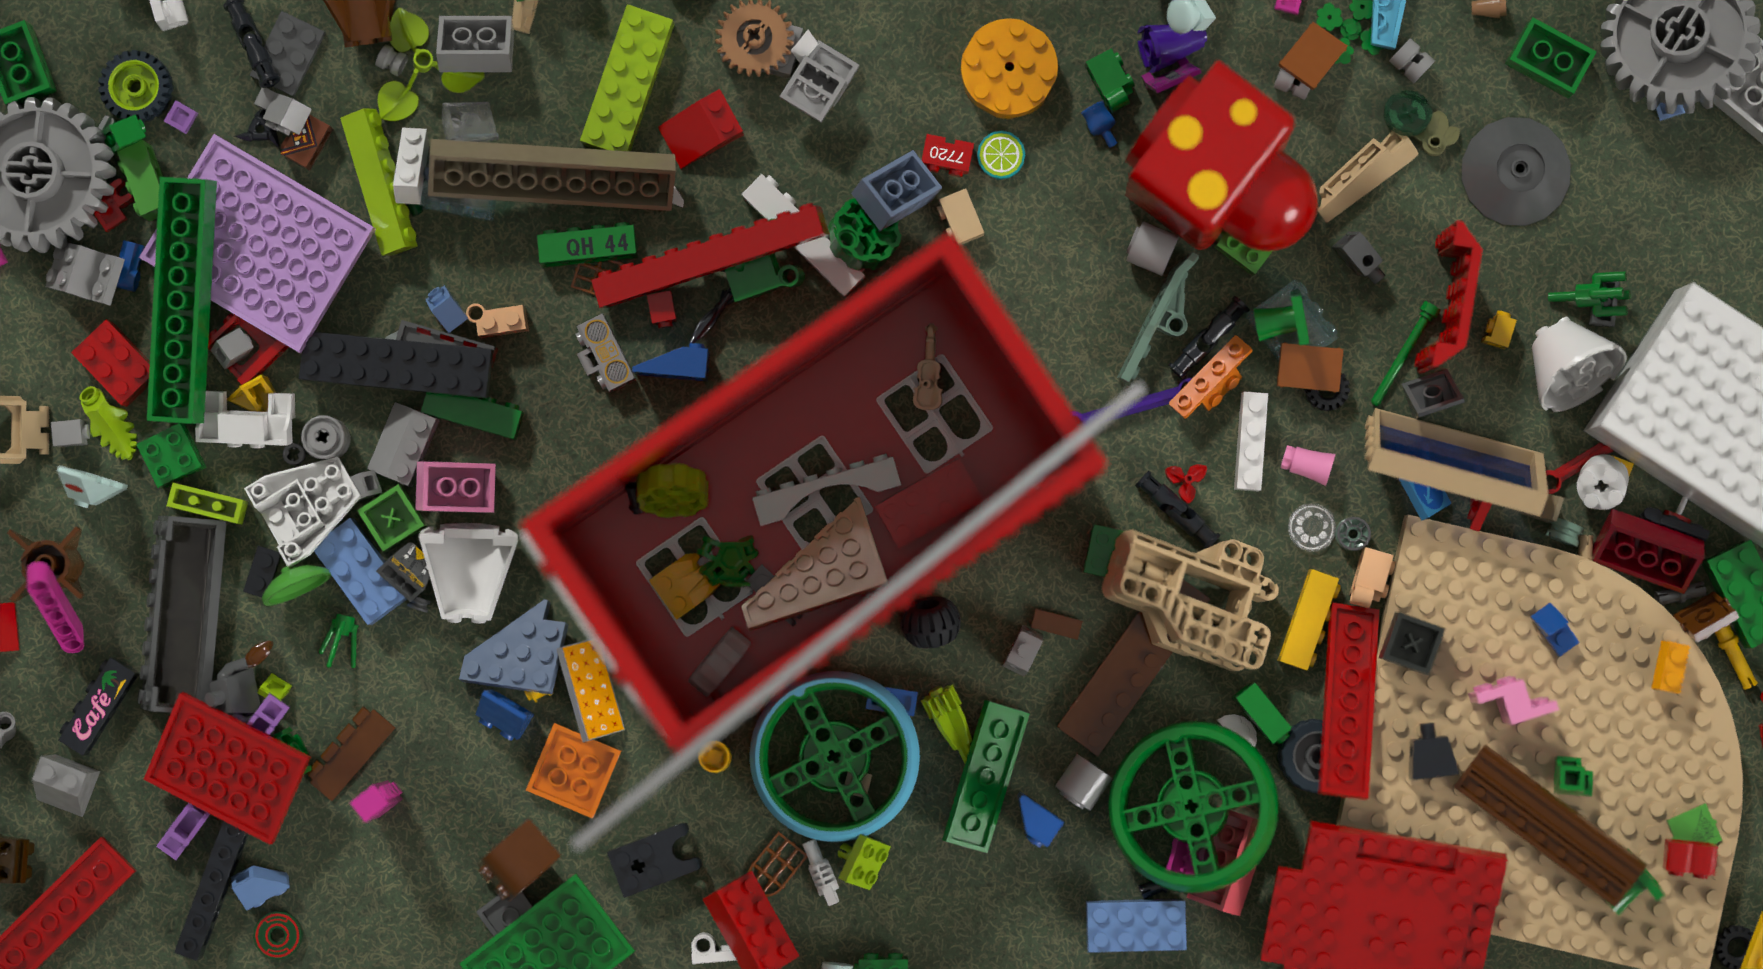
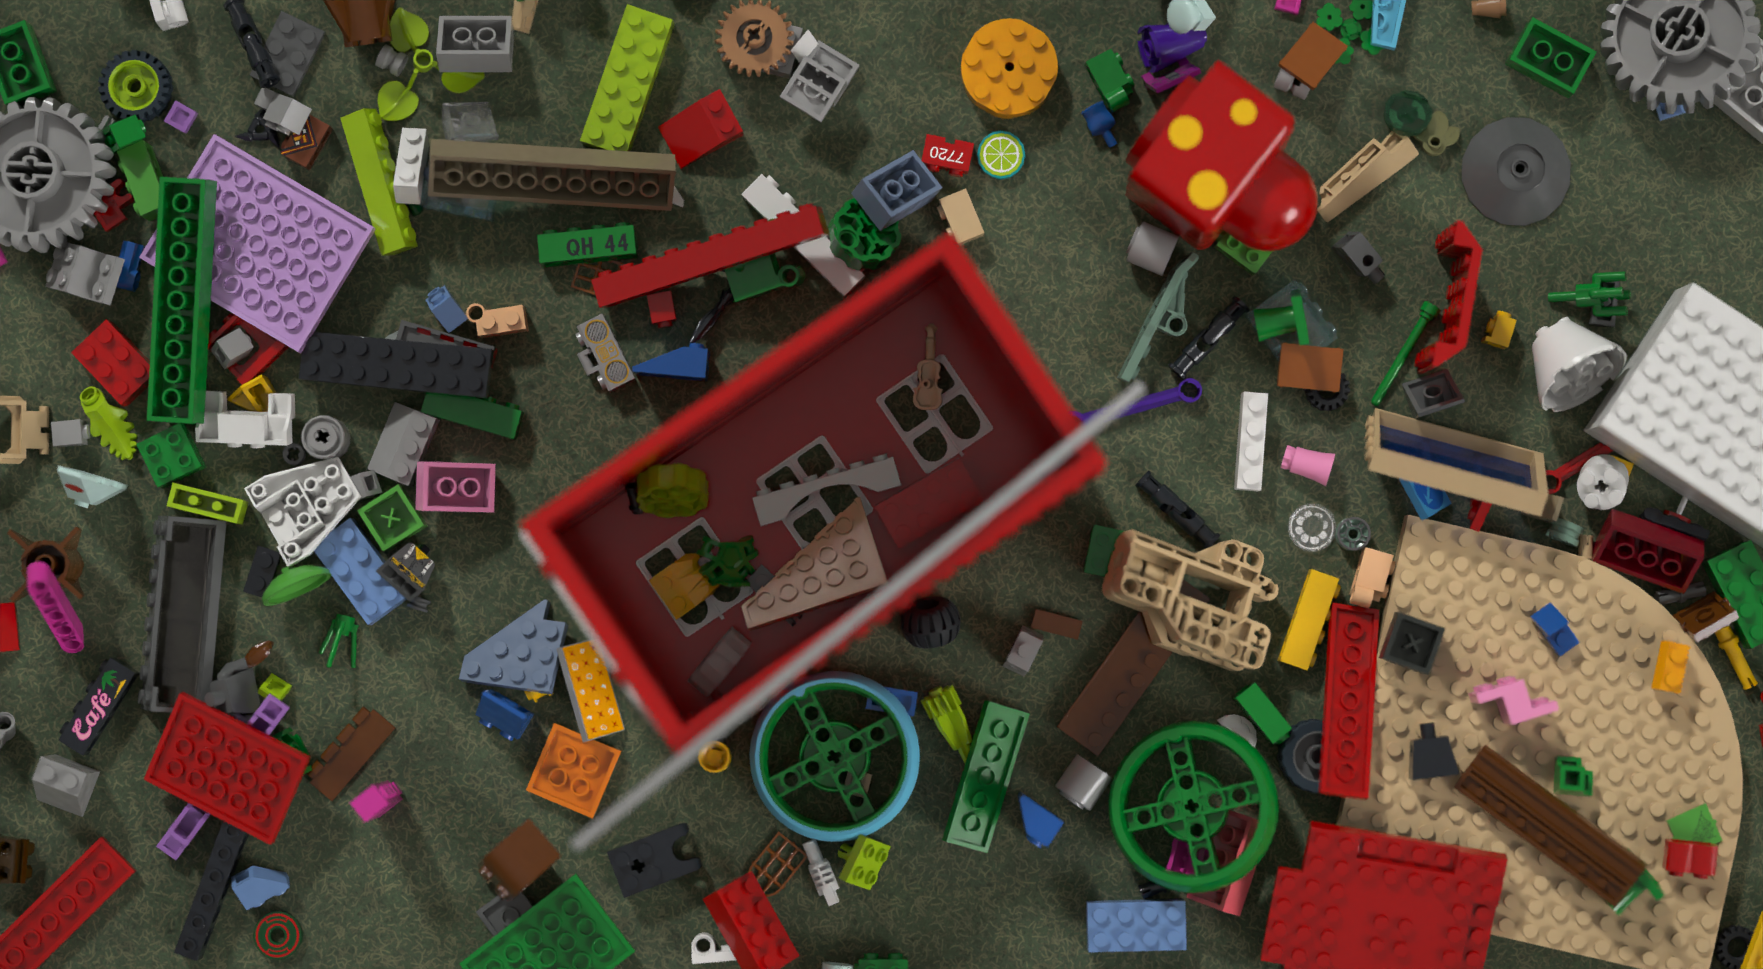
white cone [419,523,518,624] -> none
red plant [1165,464,1207,504] -> none
orange bracket [1169,335,1252,418] -> none
light grey wheel [1389,38,1435,84] -> none

